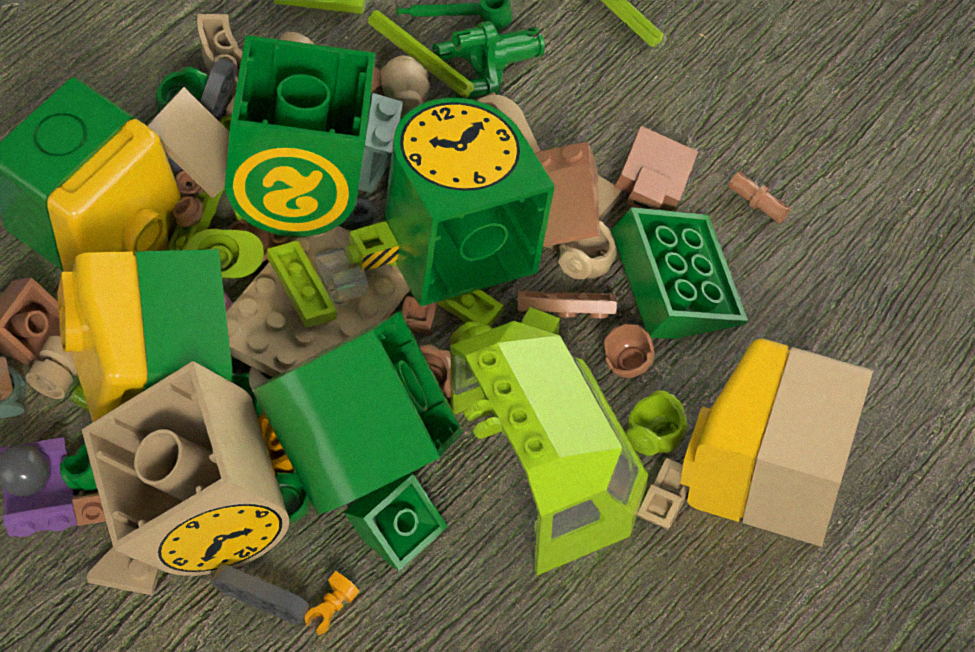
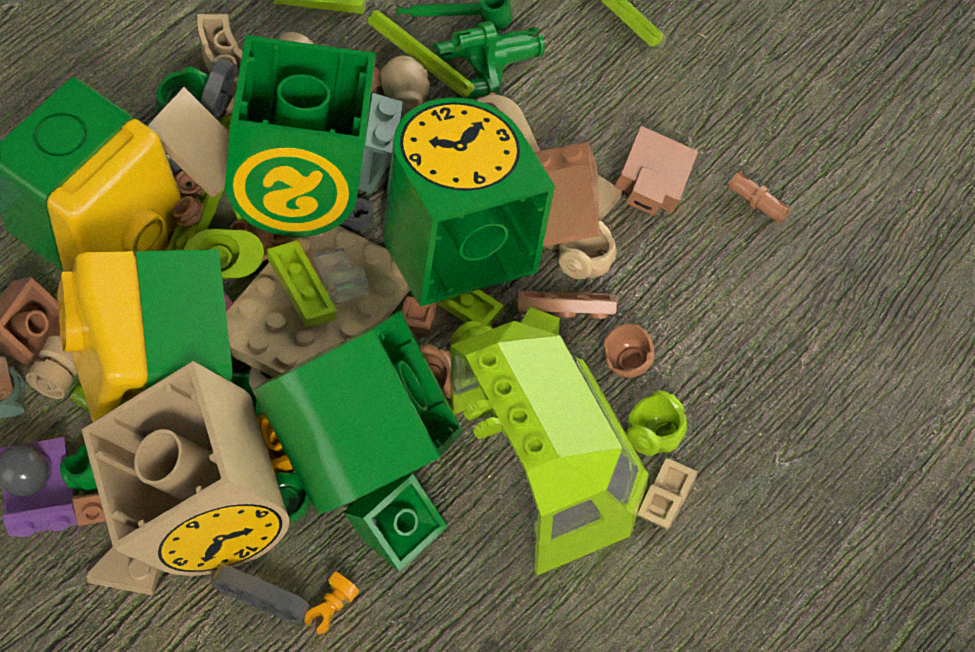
lime brick [345,221,399,272] -> none
green slope [611,207,748,339] -> none
piece [680,339,873,547] -> none

